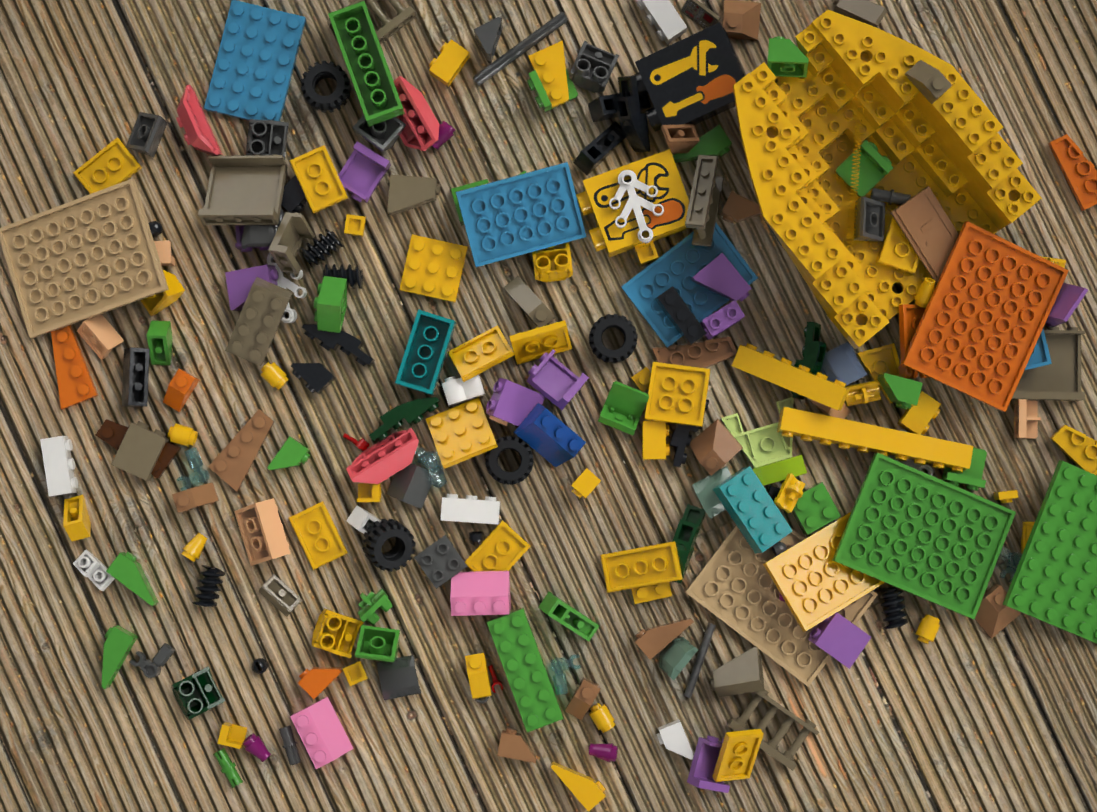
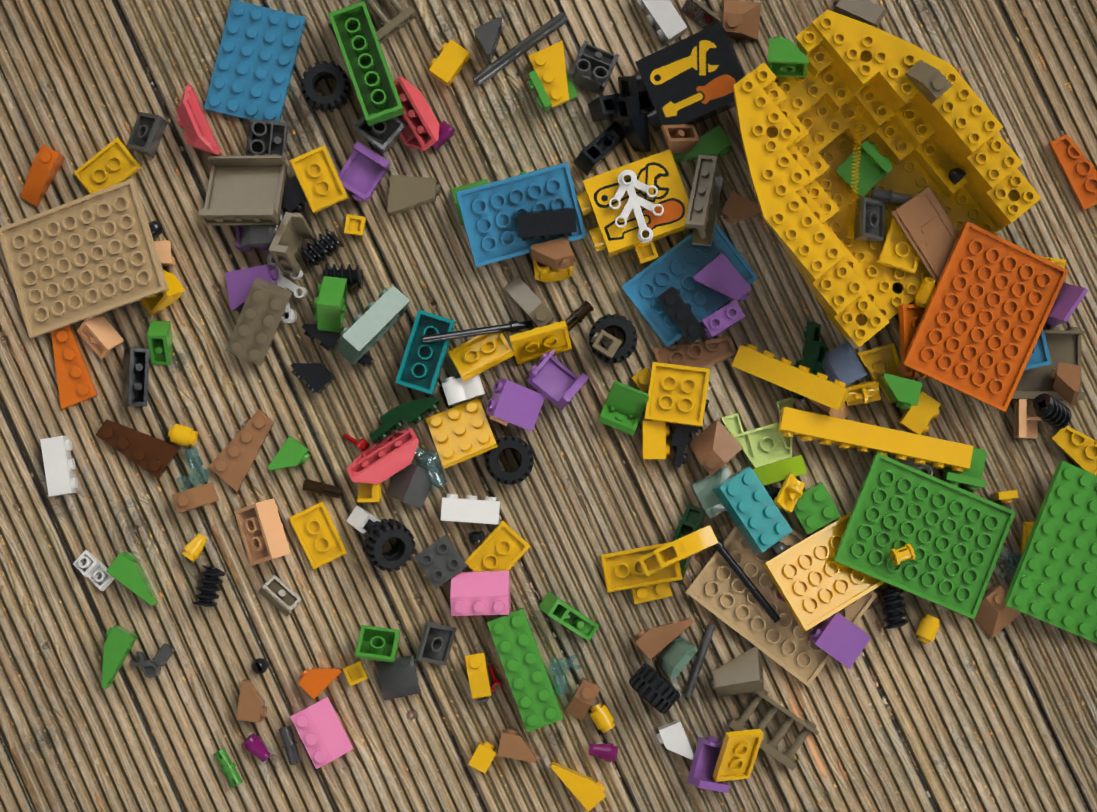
yellow slope [63,495,91,541] -> none
dark tan panel [111,421,170,481] -> none
orange slope [163,369,199,412] -> none
dark green slope [171,666,225,720] -> none
yellow panel [217,722,248,749] -> none
yellow brick [260,362,289,390] -> none
yellow slope [312,608,364,658] -> none
bright green hips [357,589,393,625] -> none
yellow plate [399,234,468,303] -> none
blue slope [514,403,586,467] -> none
yellow brick [571,468,601,499] -> none
none -> orange slope [20,145,65,207]
none -> medium nougat slope [236,679,267,723]
none -> dark brown axle [303,478,342,498]
none -> brick [336,285,410,365]
none -> dark grey slope [415,620,456,665]
none -> black bar [421,320,533,344]
none -> yellow brick [468,741,497,773]
none -> black brick [515,207,577,241]
none -> medium nougat slope [530,237,574,270]
none -> dark brown axle [565,301,594,332]
none -> dark tan brick [591,329,622,359]
none -> black tyre [629,663,680,714]
none -> yellow slope [639,525,719,576]
none -> black bar [712,537,781,623]
none -> yellow bush [890,543,915,566]
none -> black hinge [949,168,966,185]
none -> black piece [1033,393,1072,429]
none -> medium nougat slope [1050,362,1082,406]

